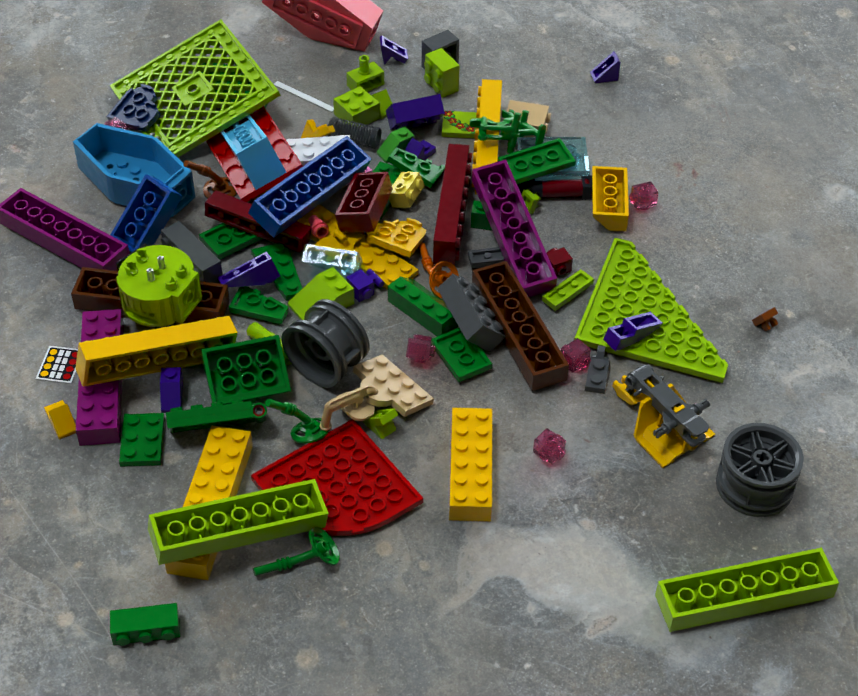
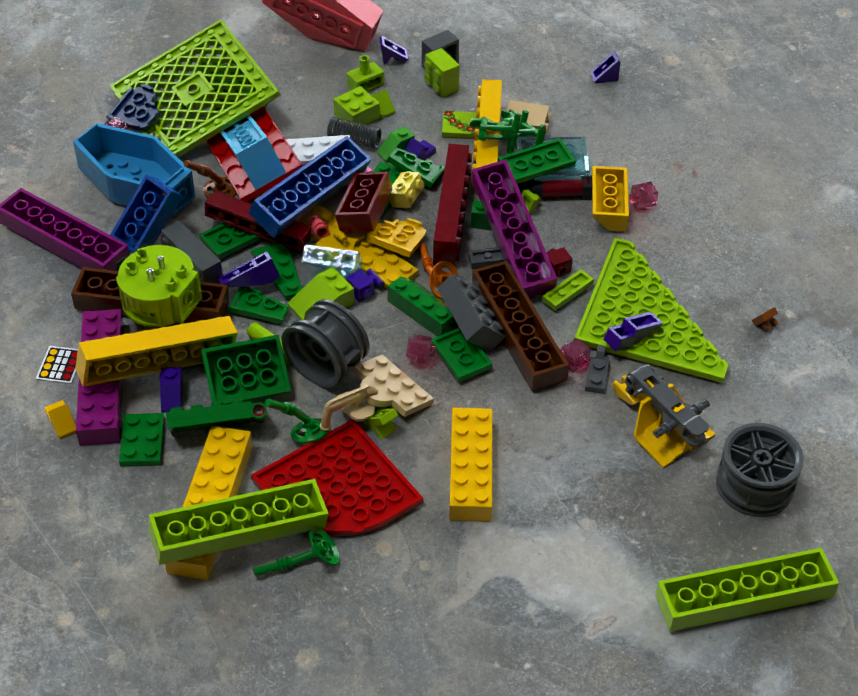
green brick [110,603,180,646] -> none
white sticker [274,81,334,112] -> none
yellow slope [301,119,336,138] -> none
dark purple brick [386,94,445,130] -> none
clear pink brick [533,428,566,465] -> none

